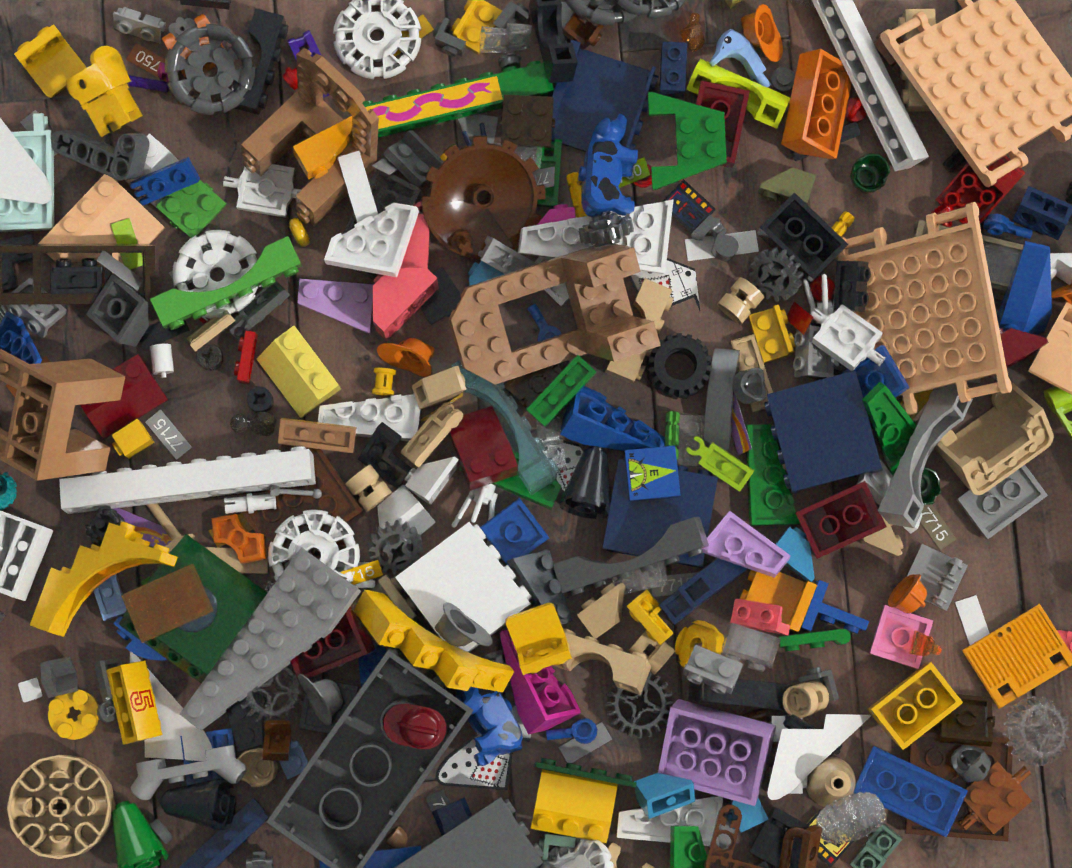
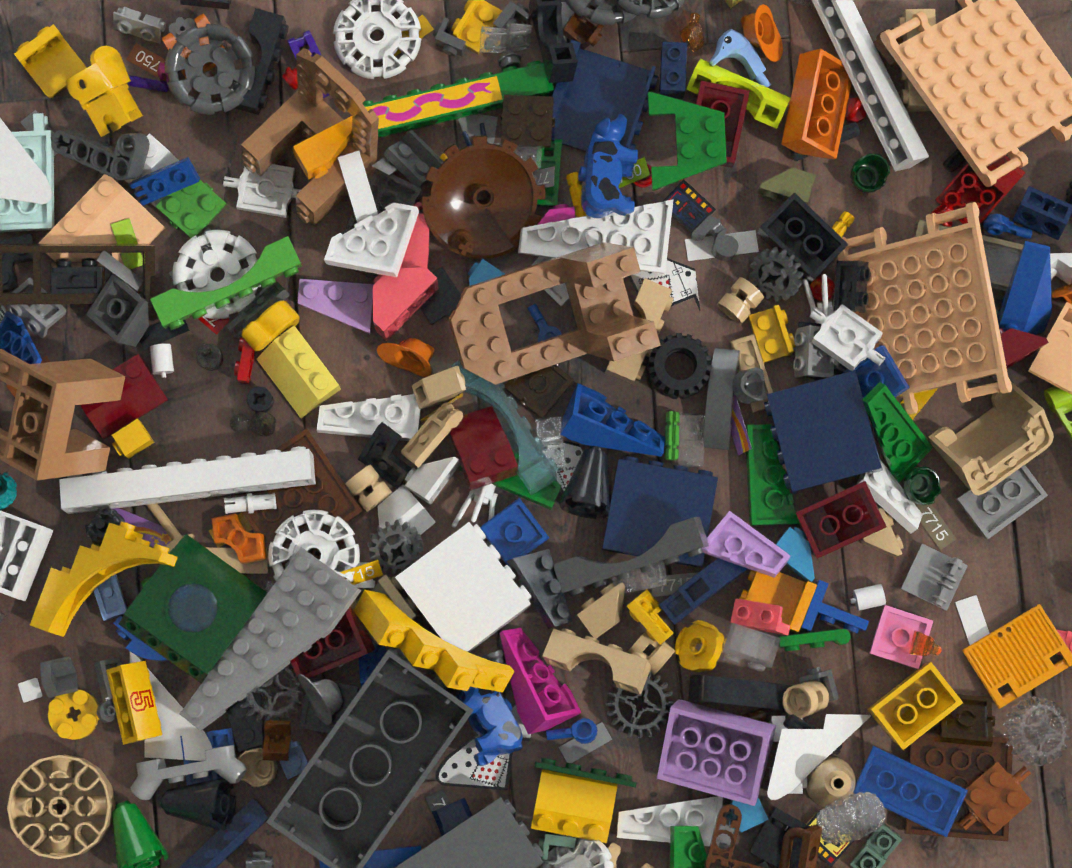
clear orange plate [121,564,214,643] -> none
light grey sticker [145,409,192,460] -> none
dark grey tile [150,819,173,844] -> none
tan tile [187,310,235,352] -> none
light grey hinge [269,485,322,499] -> none
medium nougat plate [278,418,357,453] -> none
yellow piece [289,218,310,247] -> none
yellow bush [372,368,396,396] -> none
dark red piece [384,704,446,749] -> none
medium nougat hinge [385,826,408,848] -> none
dark grey piece [435,602,493,647] -> none
light grey hinge [478,236,535,274] -> none
yellow bracket [505,603,572,675] -> none
green plate [526,355,596,427] -> none
dark grey gear [578,213,634,247] -> none
blue tile [624,445,681,501] -> none
dark azure slope [634,773,695,819] -> none
light grey bracket [683,644,743,694] -> none
lime plate [686,436,754,492] -> none
dark grey plate [771,67,795,92] -> none
red sticker [787,302,813,335] -> none
light grey arch [878,385,973,528] -> none
orange piece [888,574,927,614] -> none
dark grey piece [951,745,991,782] -> none
none -> yellow animal [241,300,300,351]
none -> white piece [850,584,886,611]

